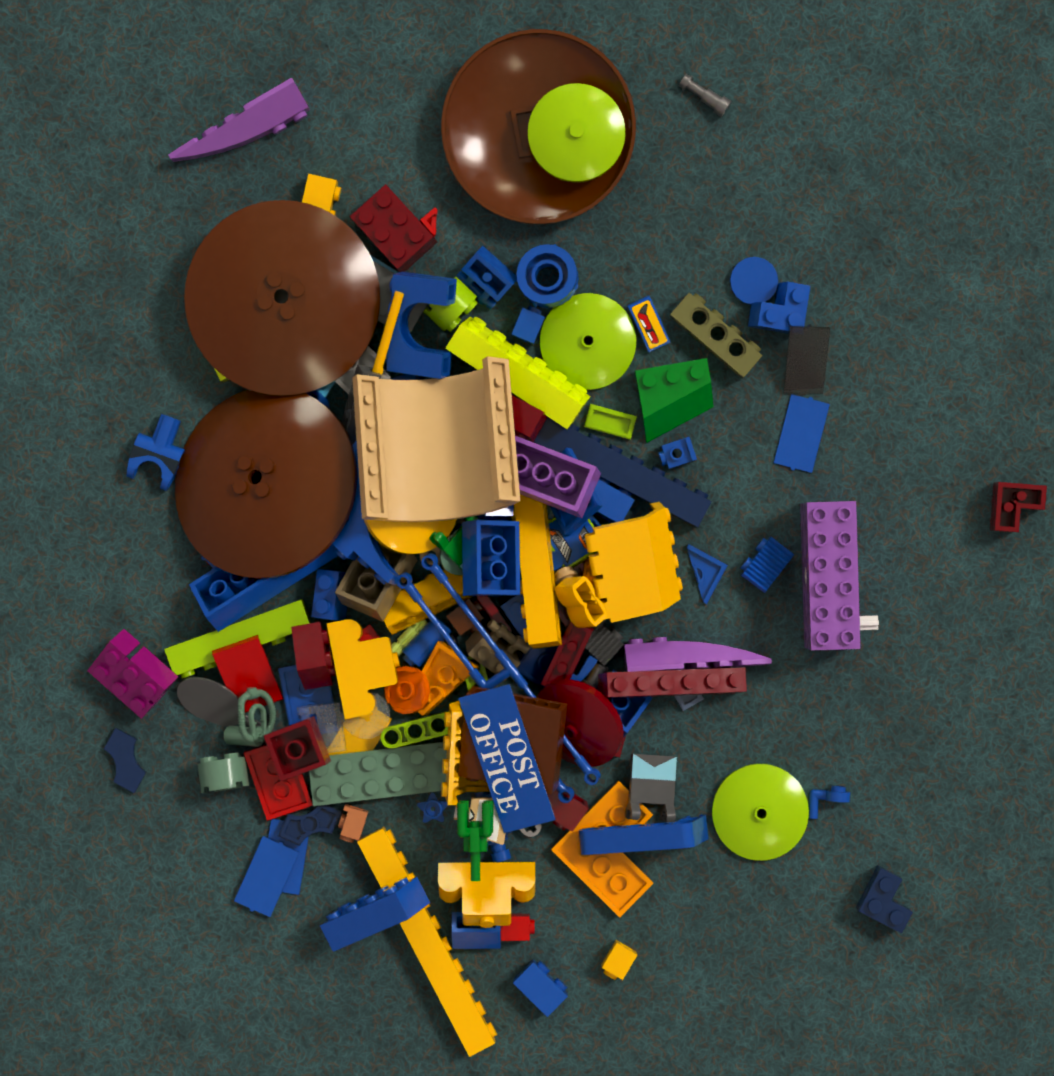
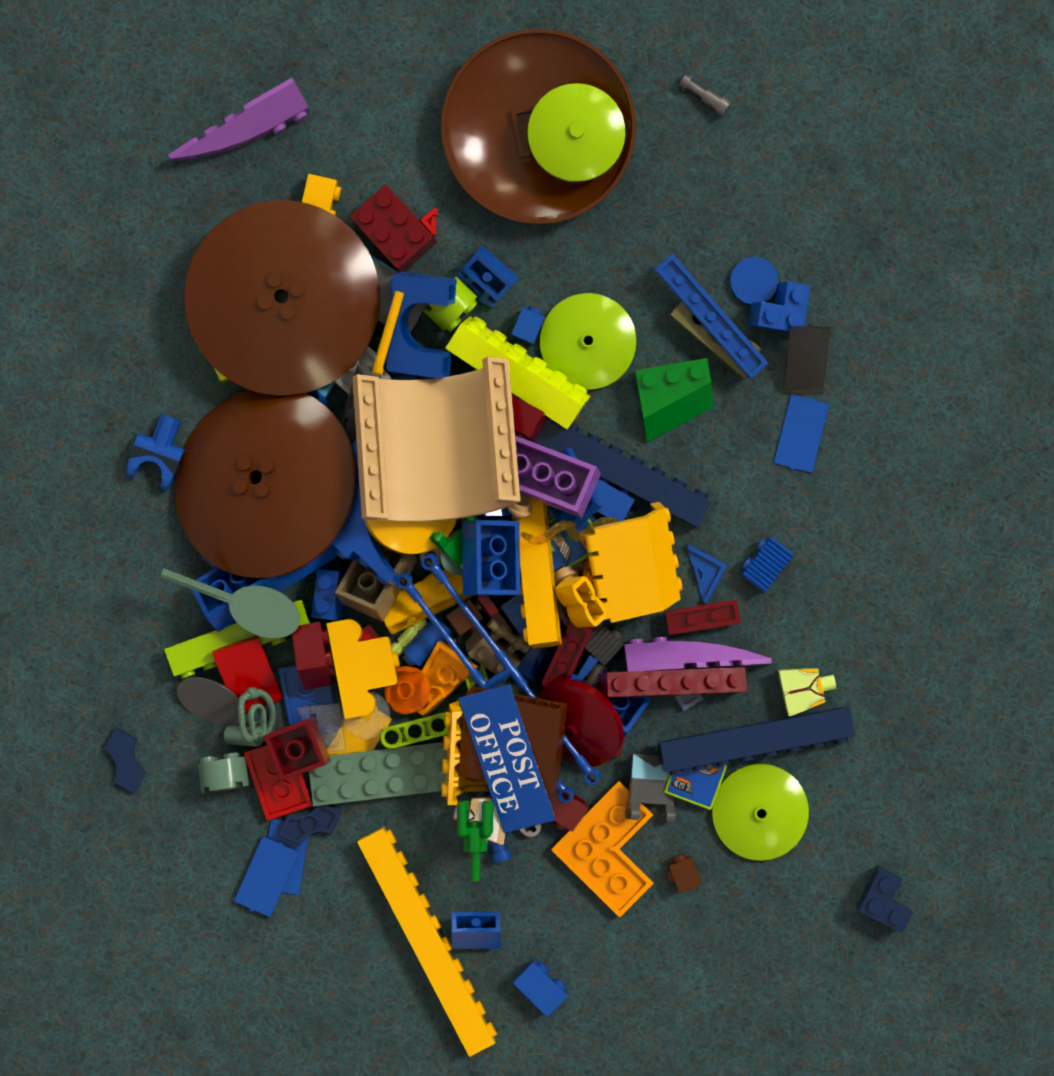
magenta piece [87,629,178,719] -> none
blue brick [320,877,430,952] -> none
nougat brick [338,804,369,843] -> none
blue plate [417,792,448,823] -> none
yellow brick [438,862,535,928] -> none
red brick [501,913,535,941] -> none
blue piece [516,244,579,308] -> none
blue beam [578,814,709,855] -> none
lime tile [584,404,637,440] -> none
yellow brick [601,940,637,980] -> none
slope [627,295,671,352] -> none
blue brick [658,437,697,469] -> none
medium lavender piece [800,501,879,650] -> none
blue plate [809,786,850,819] -> none
dark red brick [990,482,1047,532] -> none
none -> sand green piece [160,568,300,638]
none -> tan plate [507,495,532,517]
none -> clear yellow animal [521,517,619,544]
none -> blue tile [654,253,769,379]
none -> dark blue brick [657,706,855,775]
none -> blue slope [664,763,728,810]
none -> dark red plate [665,599,741,635]
none -> reddish brown brick [666,853,702,893]
none -> yellowish green torso [777,668,837,716]

